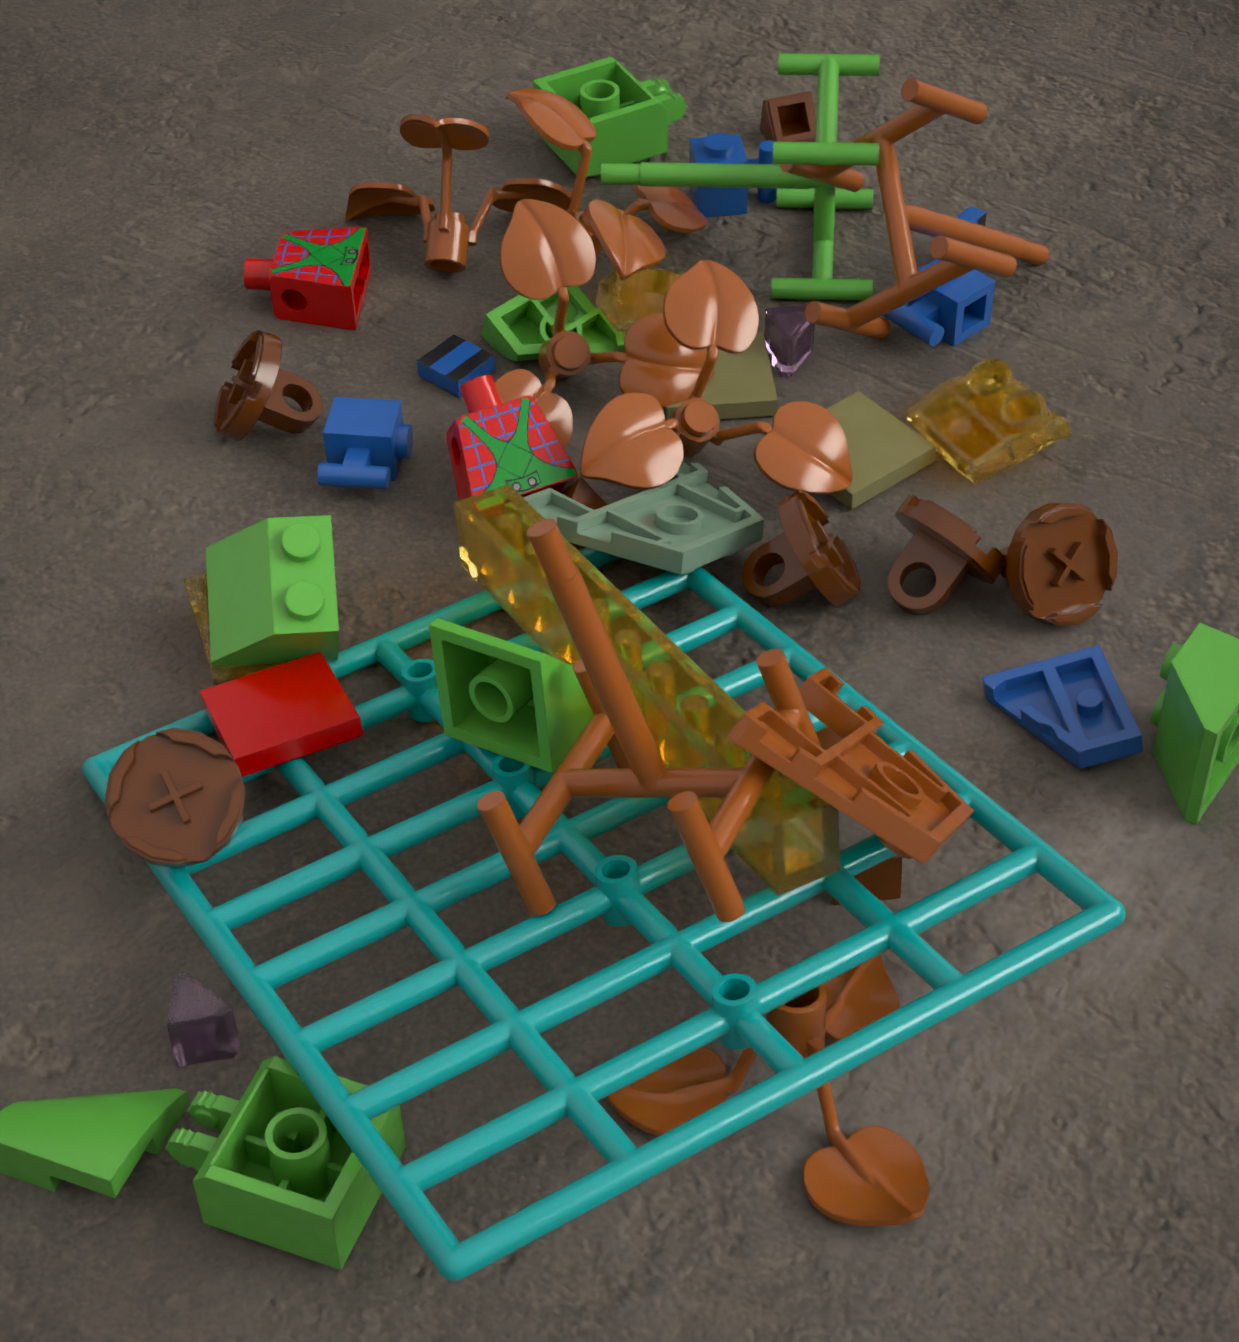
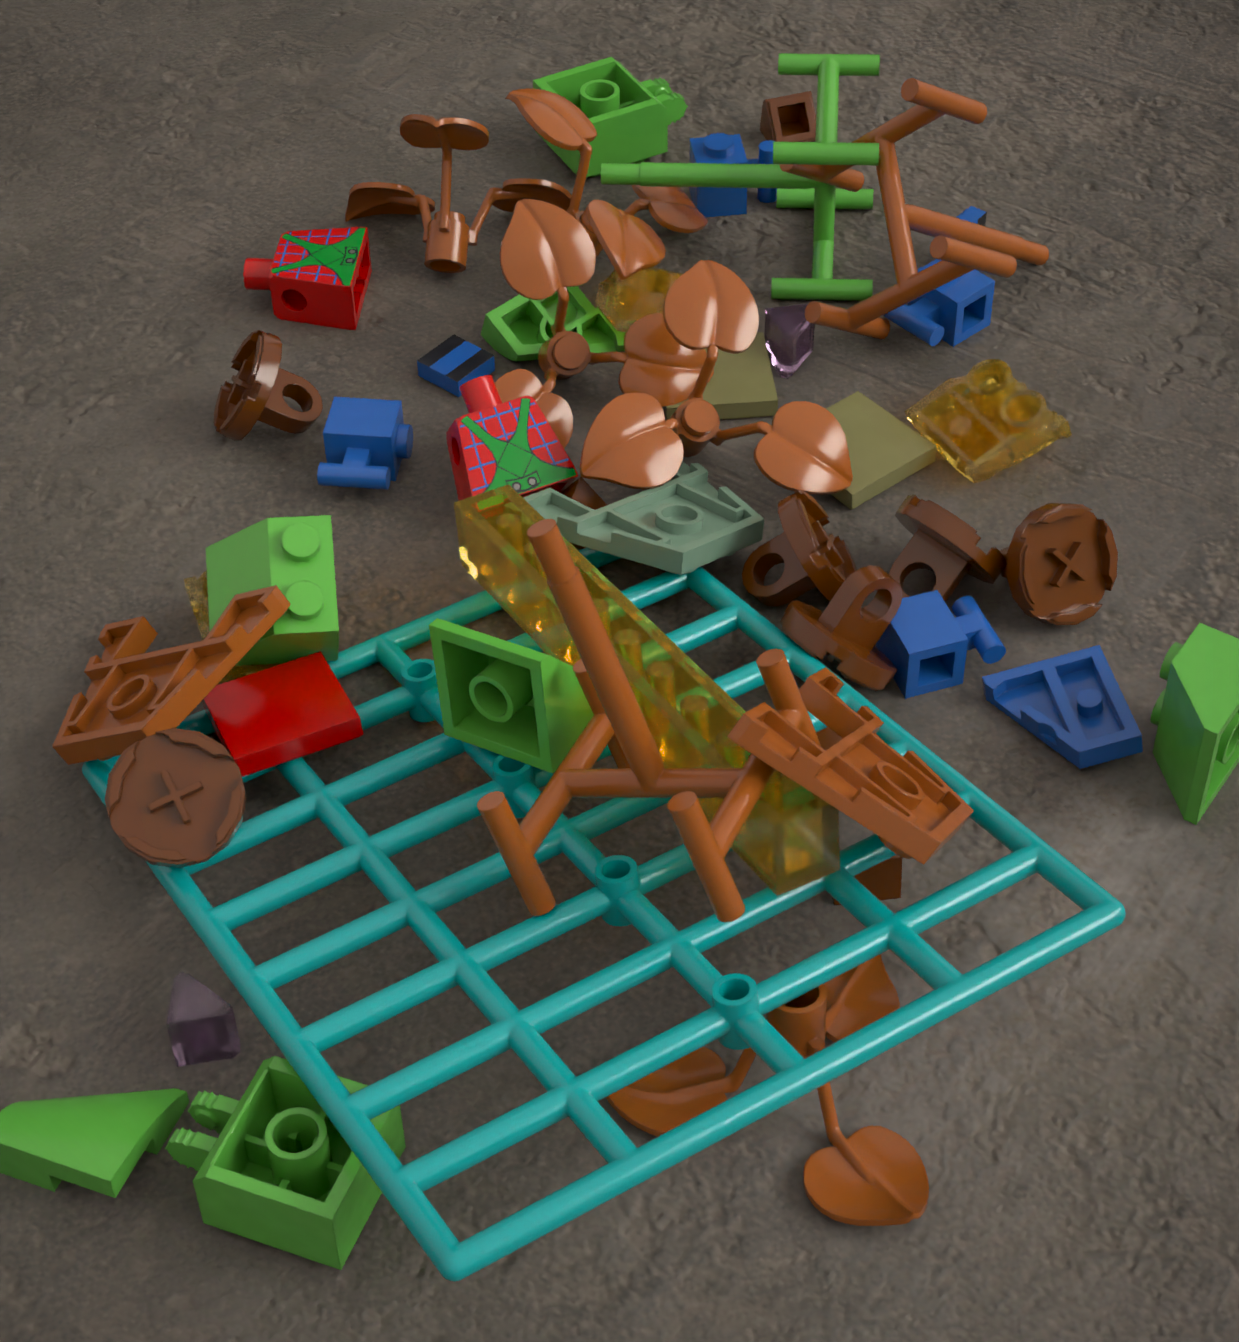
none -> dark orange wing [52,585,291,765]
none -> reddish brown tile [780,565,903,691]
none -> blue brick [876,590,1006,699]

